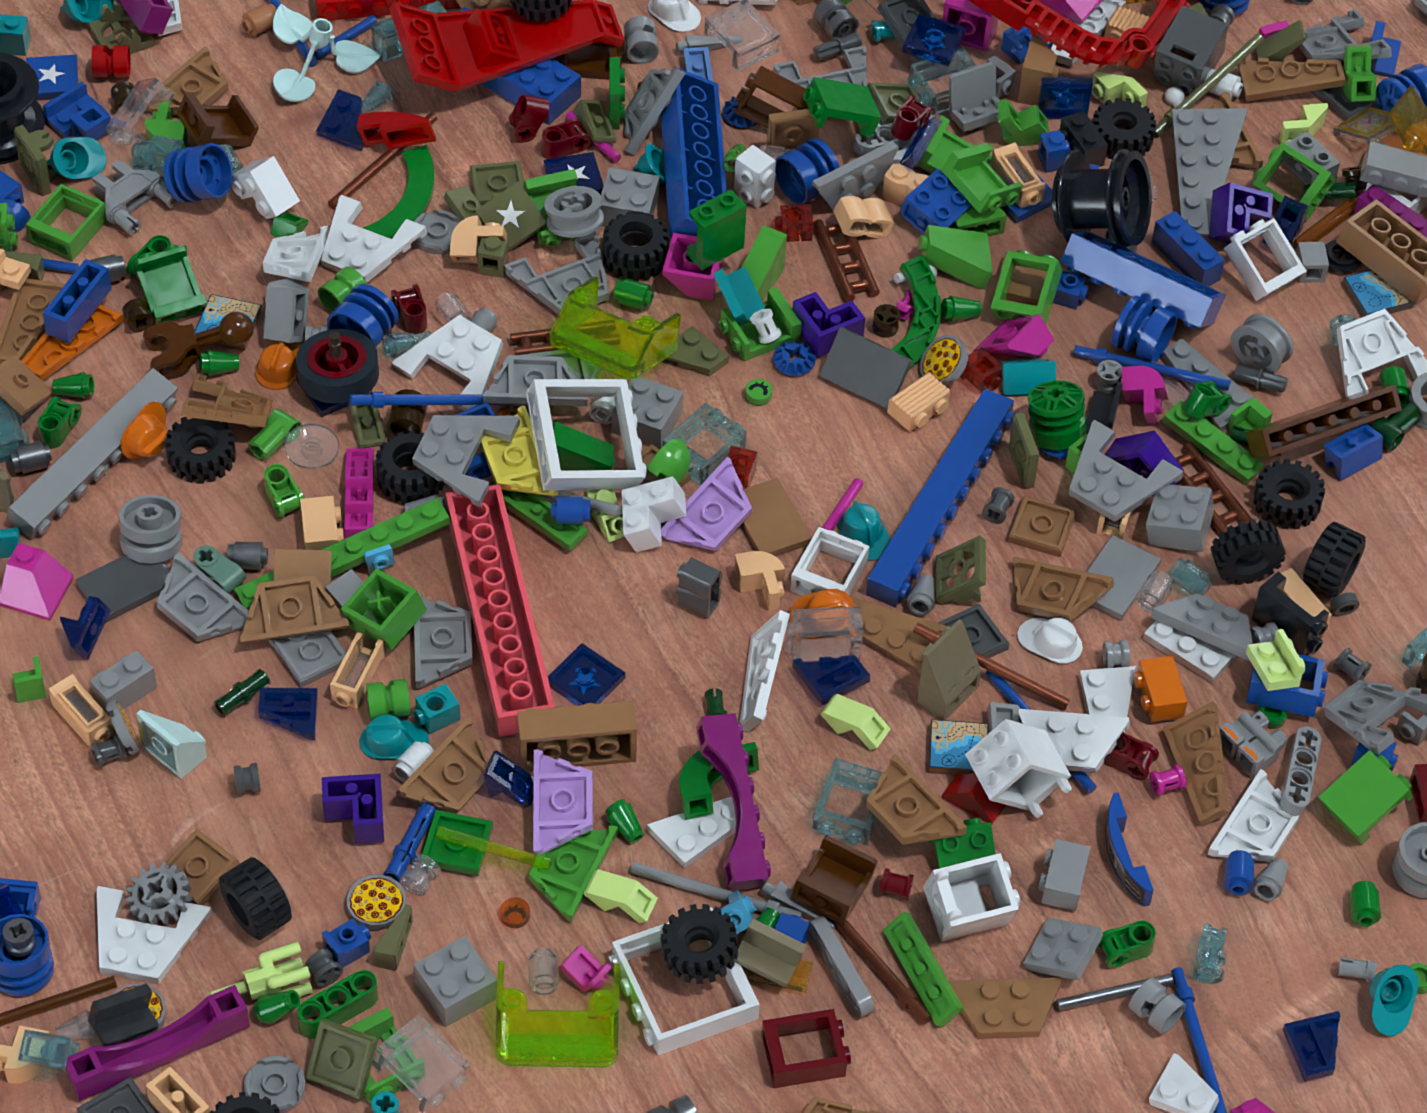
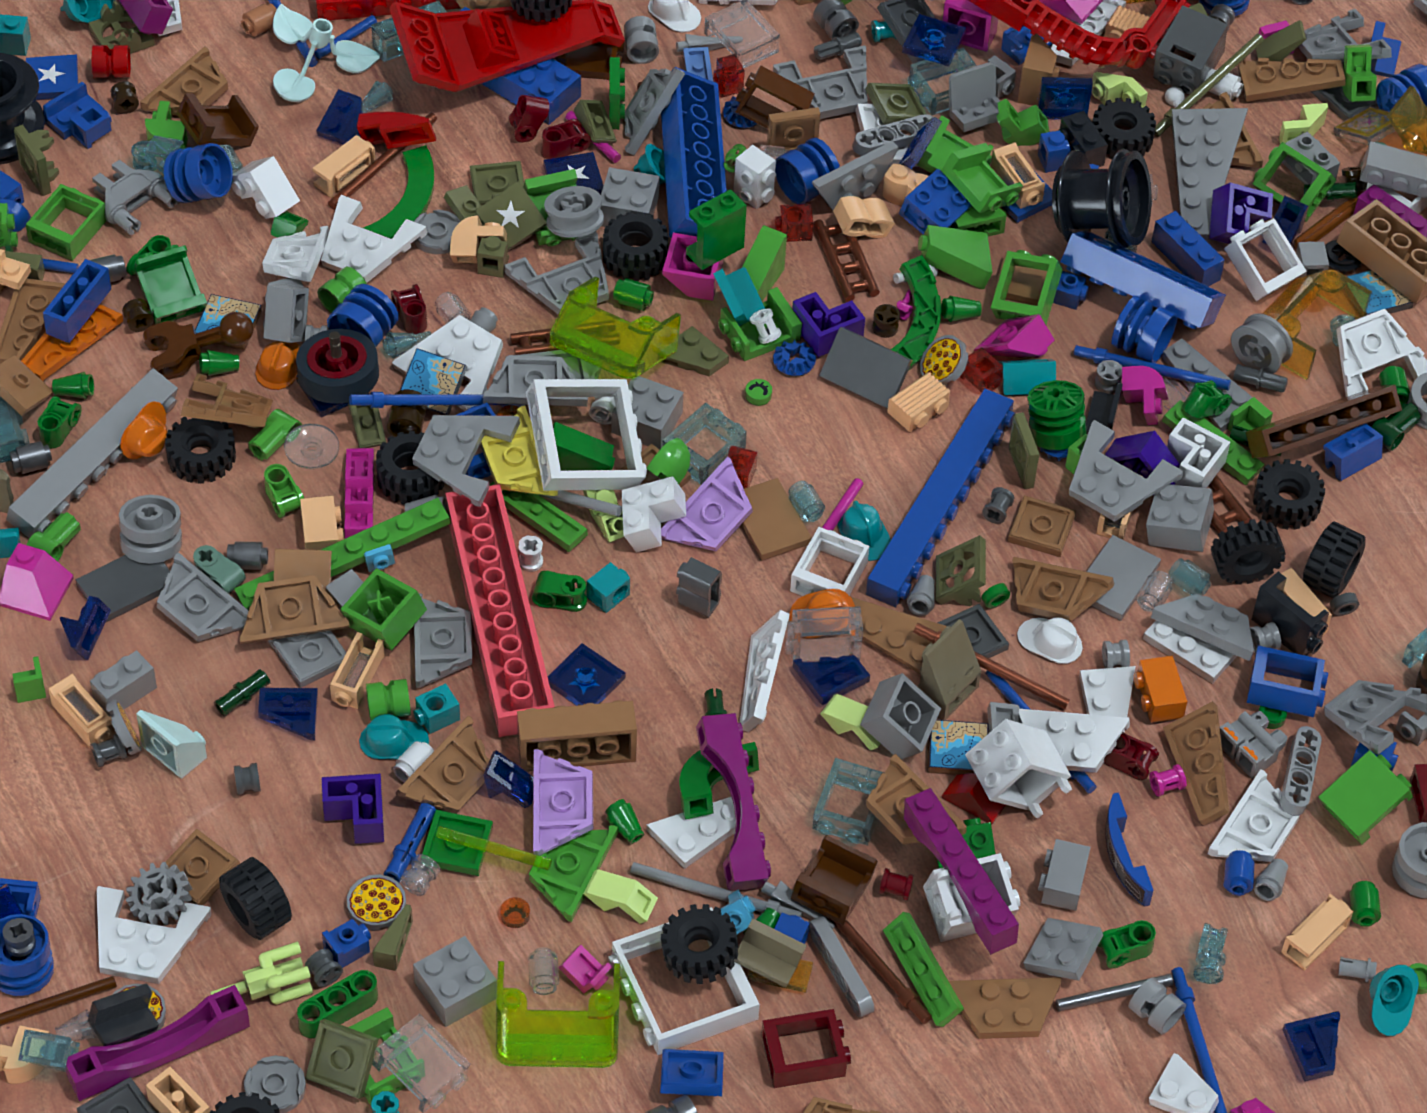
teal piece [47,137,106,179] -> none
clear panel [105,78,175,146] -> none
green cone [254,990,300,1024] -> none
blue brick [551,496,590,524] -> none
light nougat brick [734,551,785,611] -> none
green panel [804,77,882,138] -> none
dark red piece [890,95,934,141] -> none
yellowish green bracket [1246,629,1305,691] -> none
dark grey bush [1333,648,1372,683] -> none
none -> bright green piece [27,512,81,562]
none -> light nougat window [313,135,376,198]
none -> tile [400,348,467,415]
none -> white bush [518,535,543,572]
none -> green piece [531,571,587,612]
none -> teal brick [586,562,630,613]
none -> blue tile [660,1049,724,1097]
none -> clear red brick [713,54,745,98]
none -> clear light blue brick [788,481,825,522]
none -> light grey brick [860,673,941,759]
none -> magenta arch [904,788,1019,955]
none -> green tile [981,583,1010,608]
none -> white brick [1167,418,1230,488]
none -> clear yellow windscreen [1262,270,1372,380]
none -> light nougat window [1281,894,1353,971]

